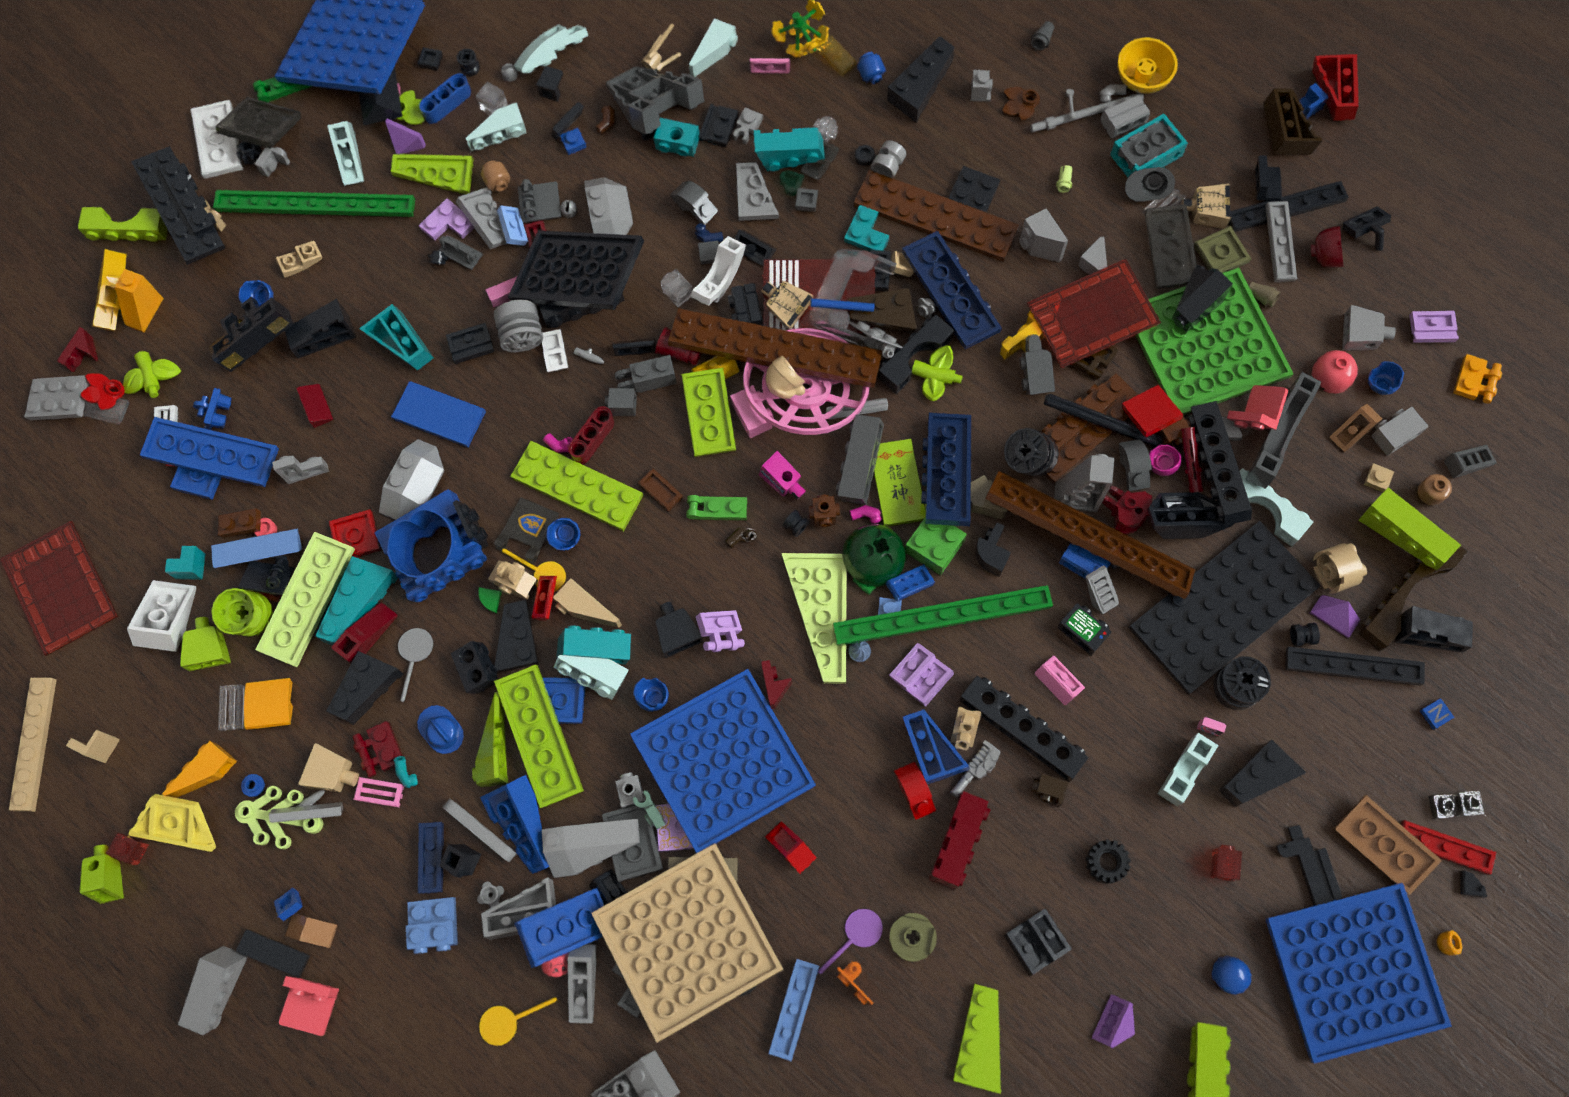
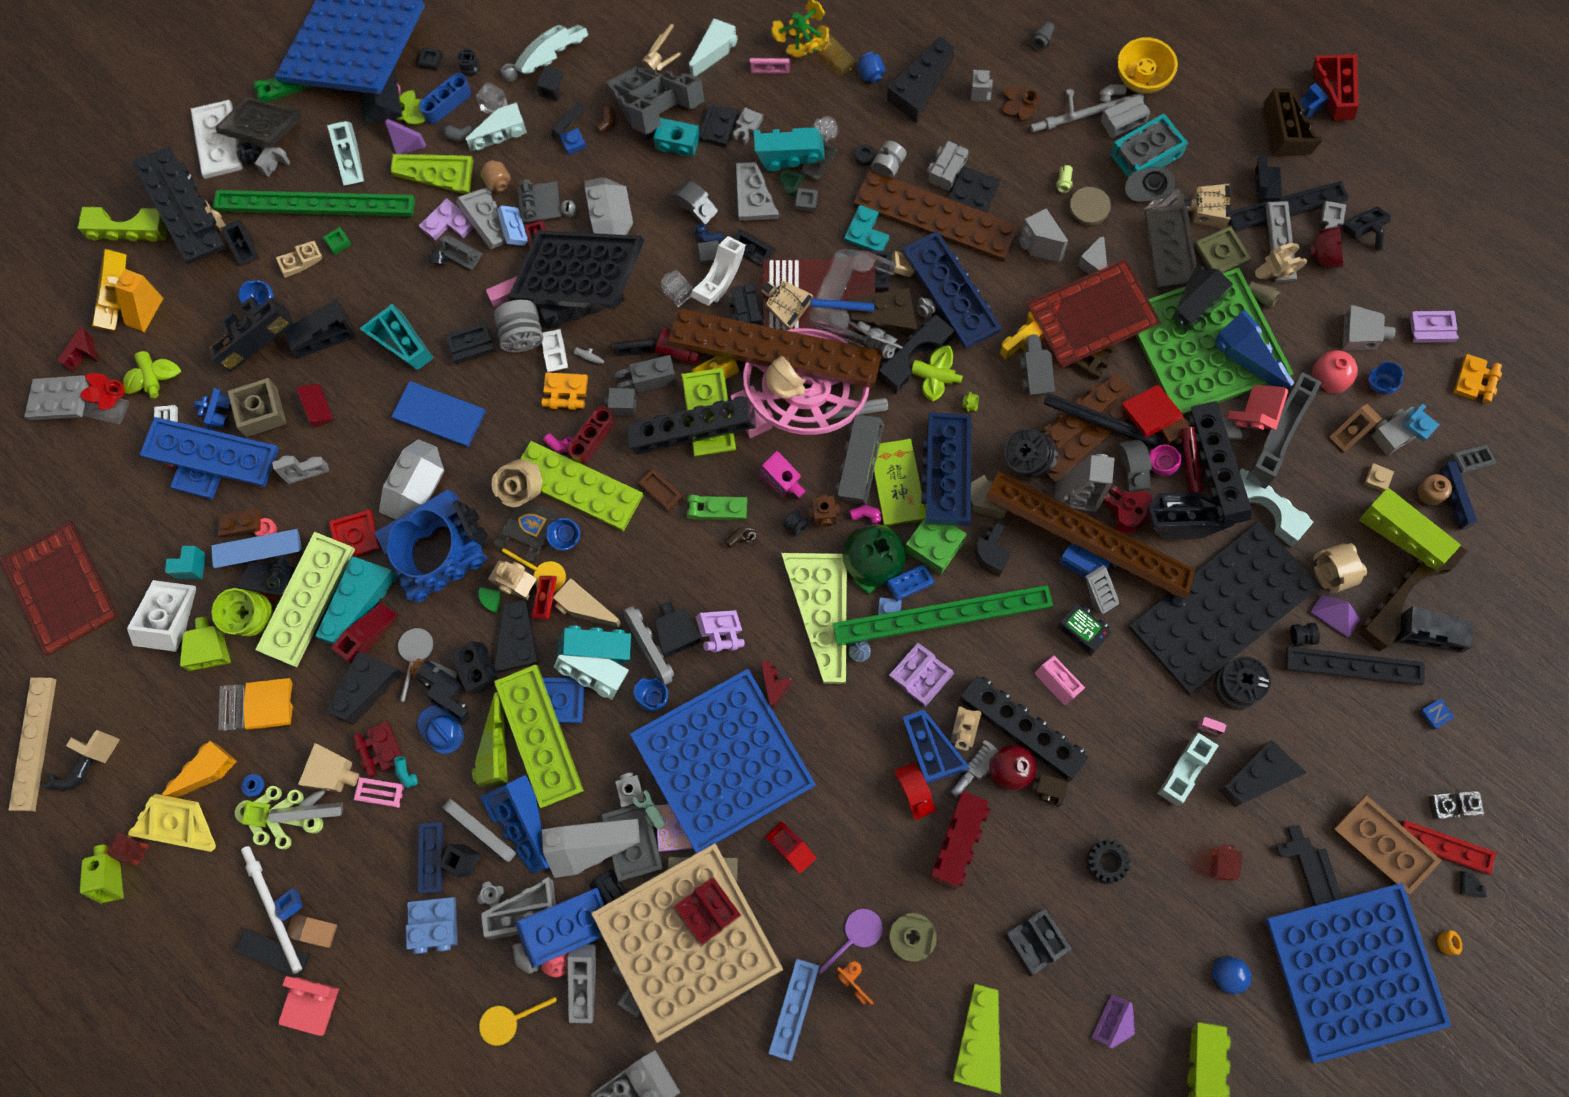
light grey wedge [178,946,248,1035] -> none
none -> black piece [39,754,94,791]
none -> black slope [220,220,259,265]
none -> dark tan brick [228,378,287,437]
none -> lime tile [241,801,270,828]
none -> white bar [241,846,302,973]
none -> green tile [323,227,352,255]
none -> black plate [409,658,470,724]
none -> dark grey arm [443,125,473,142]
none -> tan brick [492,459,542,507]
none -> light grey arm [512,943,540,974]
none -> light orange plate [542,373,588,410]
none -> light grey plate [623,606,674,685]
none -> black brick [627,396,756,455]
none -> dark red slope [673,877,741,947]
none -> light grey brick [927,141,969,191]
none -> lime plate [963,392,978,413]
none -> dark red cylinder [989,745,1036,791]
none -> dark tan tile [1069,187,1111,226]
none -> blue wedge [1214,310,1294,391]
none -> tan hinge [1255,243,1307,280]
none -> light grey plate [1320,201,1346,230]
none -> dark azure bracket [1403,404,1440,442]
none -> dark blue plate [1439,461,1477,530]

